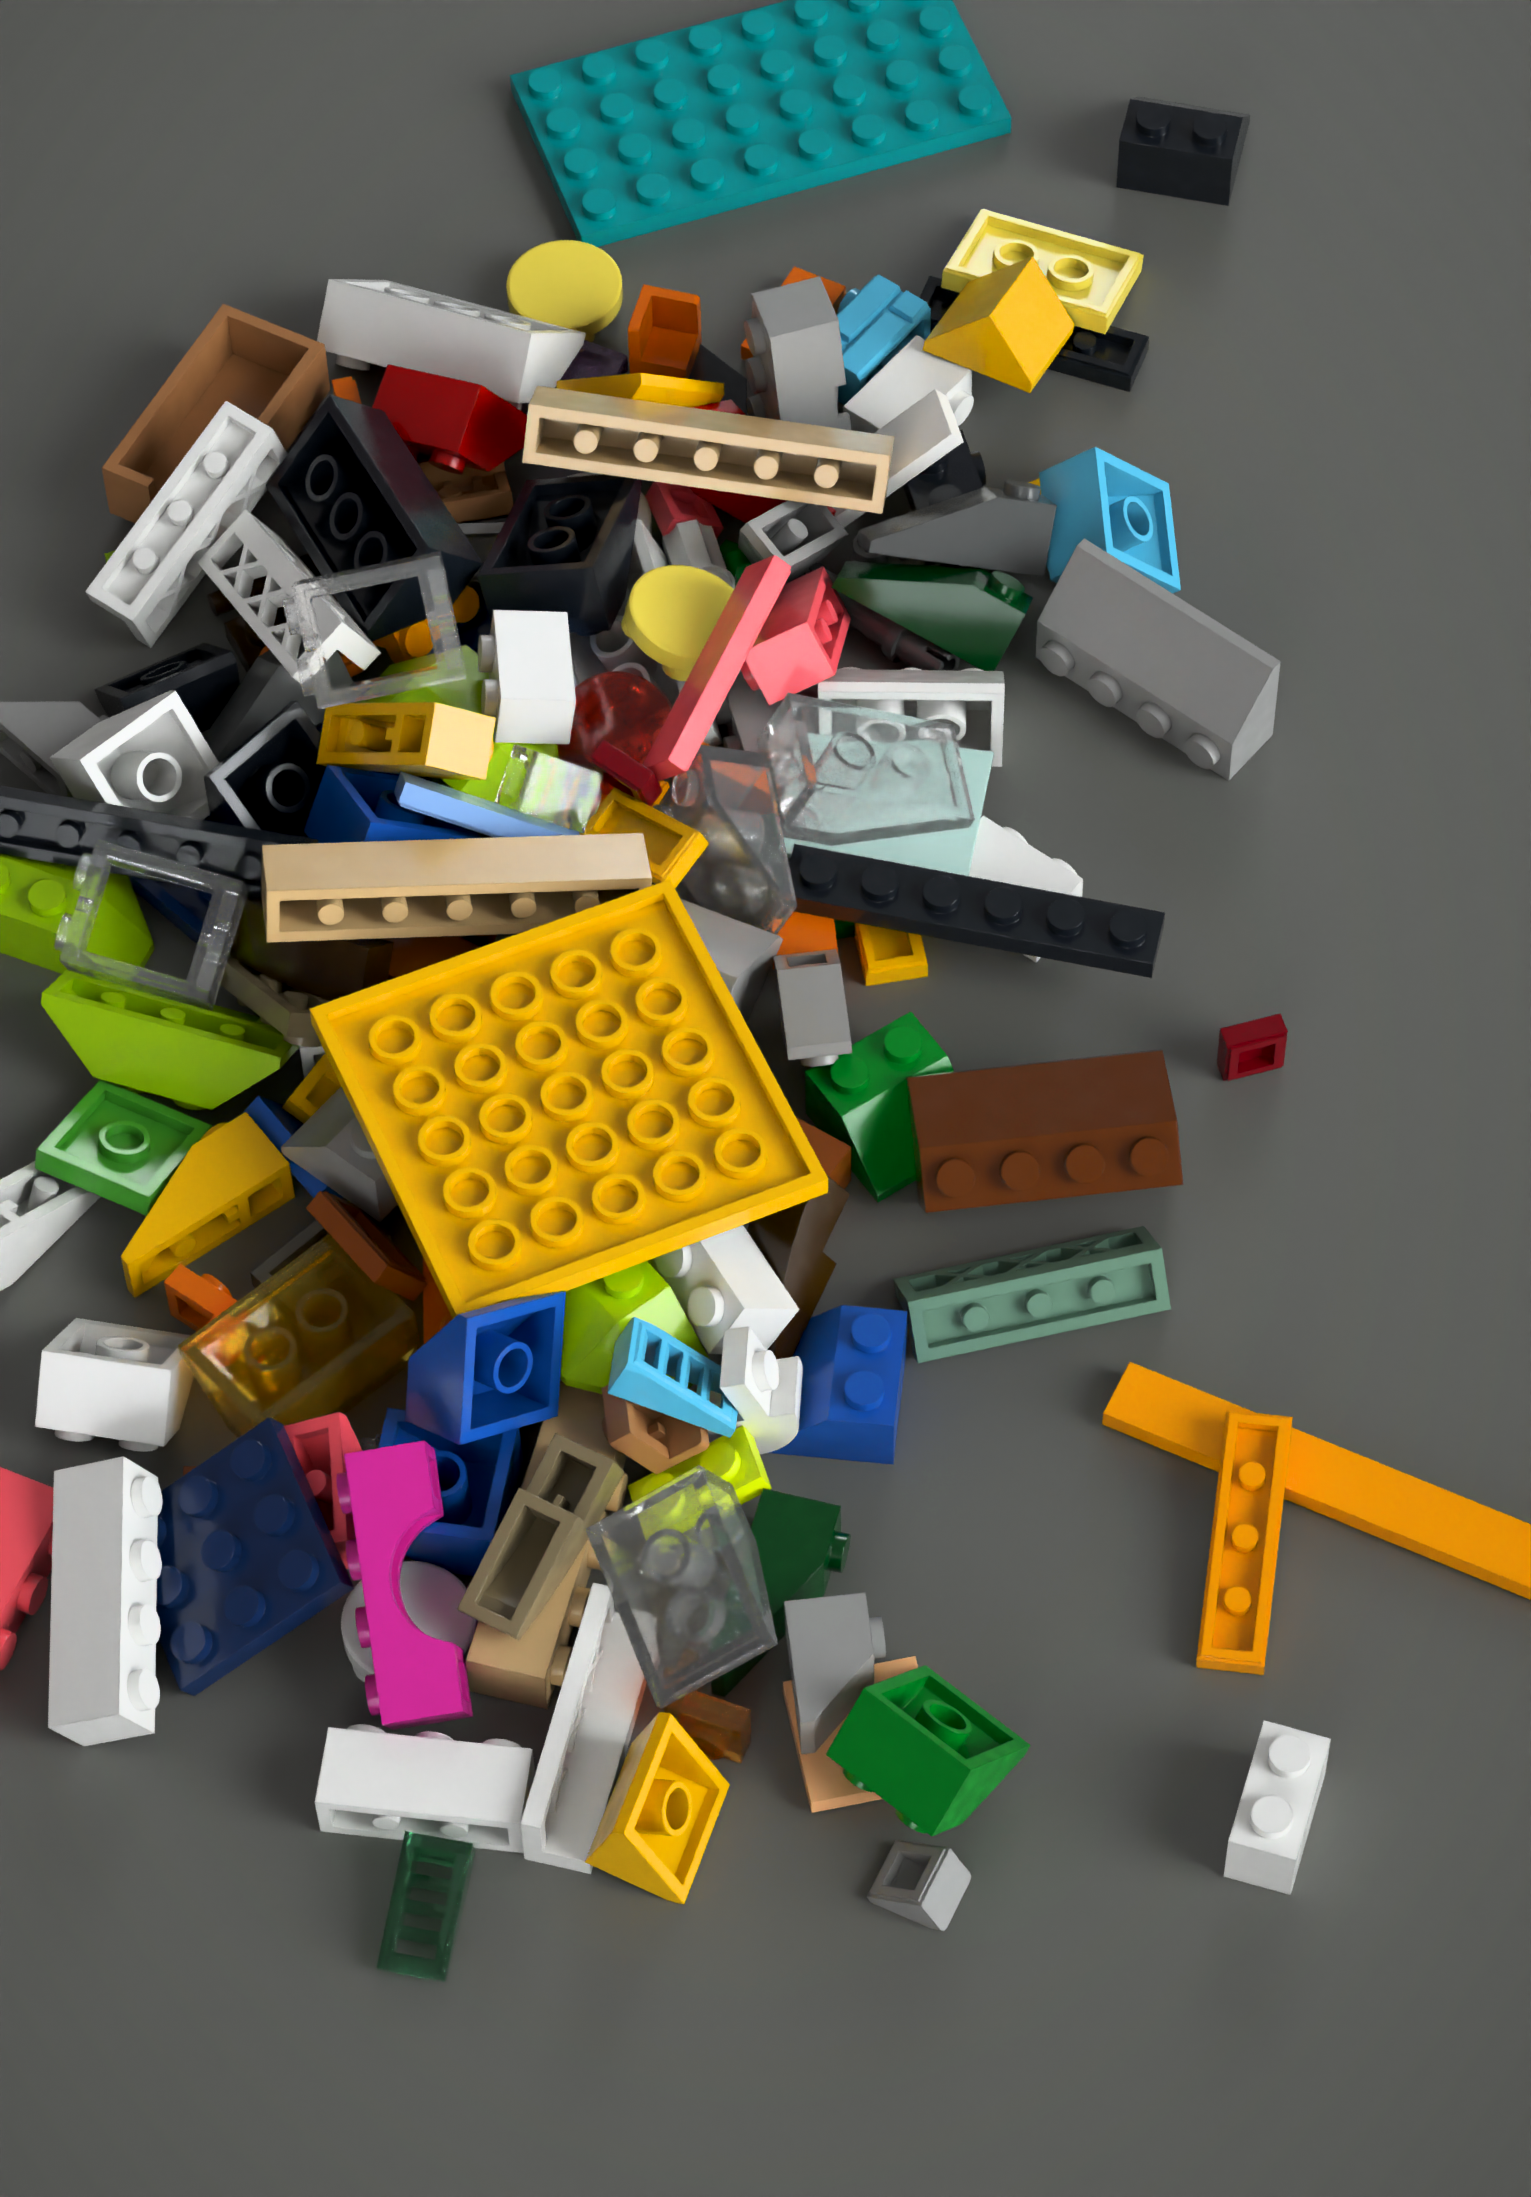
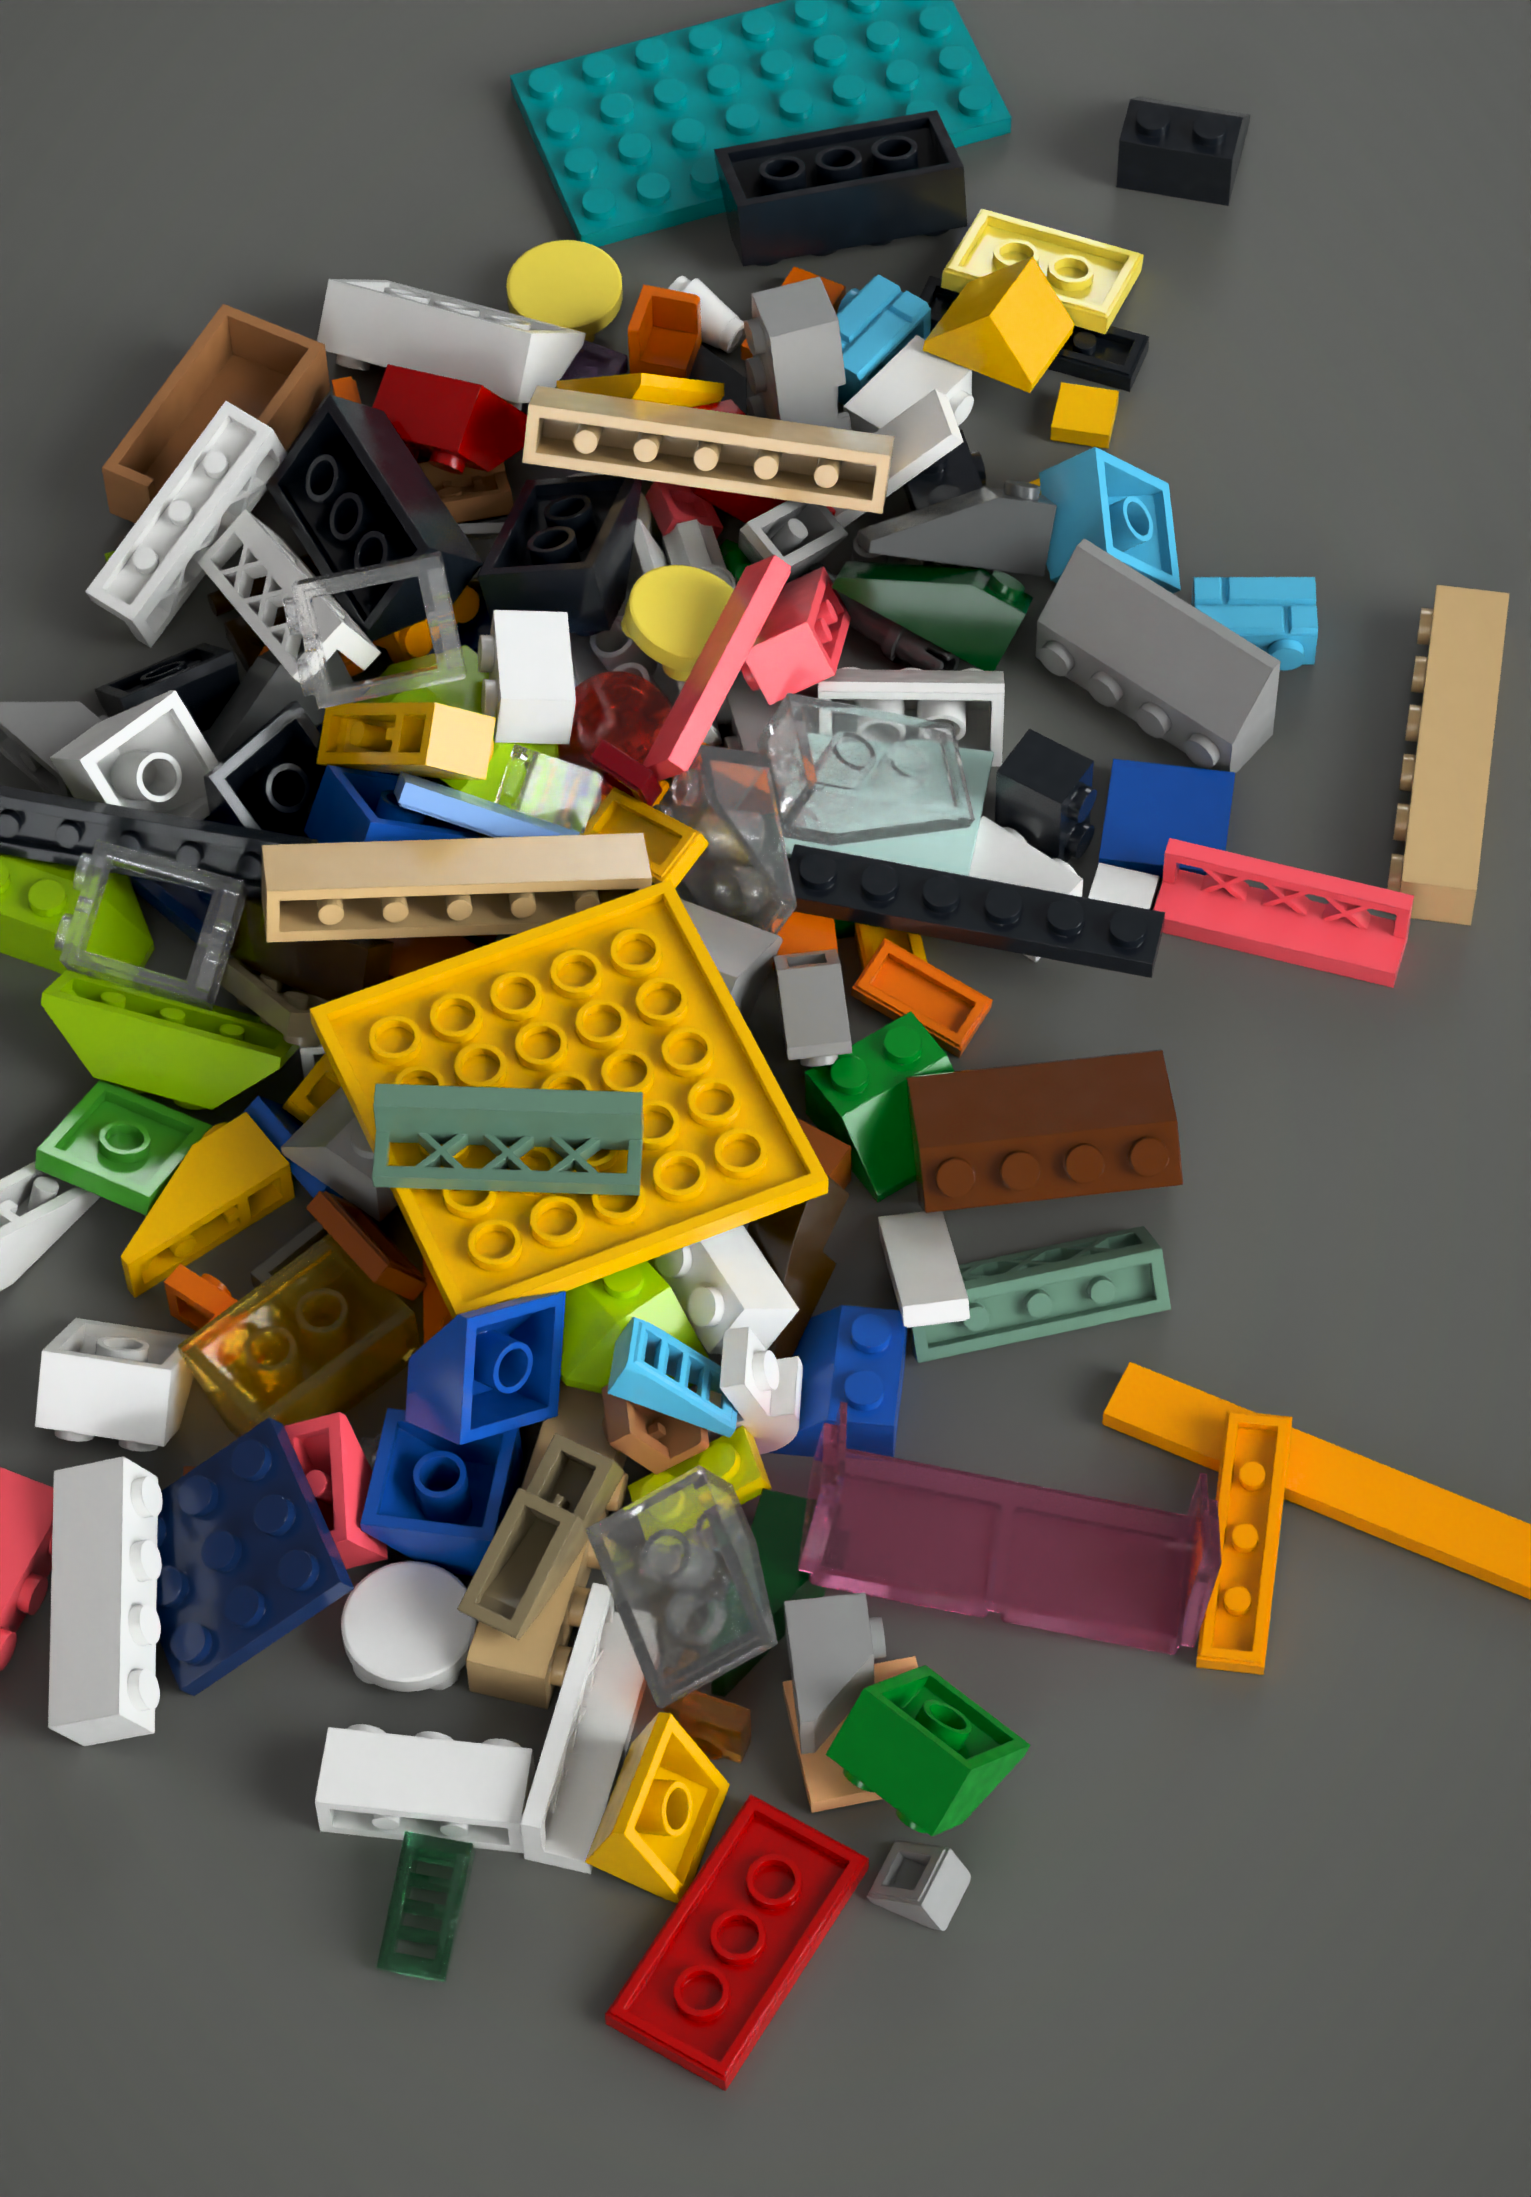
dark pink arch [337,1440,473,1730] -> none
dark red tile [1216,1013,1288,1081] -> none
white brick [1224,1720,1331,1895] -> none
none -> sand green fence [372,1084,644,1196]
none -> red tile [605,1794,869,2091]
none -> white cone [668,276,745,353]
none -> black slope [714,110,967,267]
none -> clear pink piece [798,1402,1222,1655]
none -> orange tile [851,938,993,1058]
none -> white tile [878,1211,970,1328]
none -> black brick [995,729,1097,863]
none -> yellow tile [1050,382,1119,449]
none -> white tile [1088,863,1159,910]
none -> blue tile [1098,759,1235,878]
none -> coral fence [1153,838,1414,988]
none -> medium azure brick [1191,577,1318,671]
none -> tan brick [1387,585,1509,926]

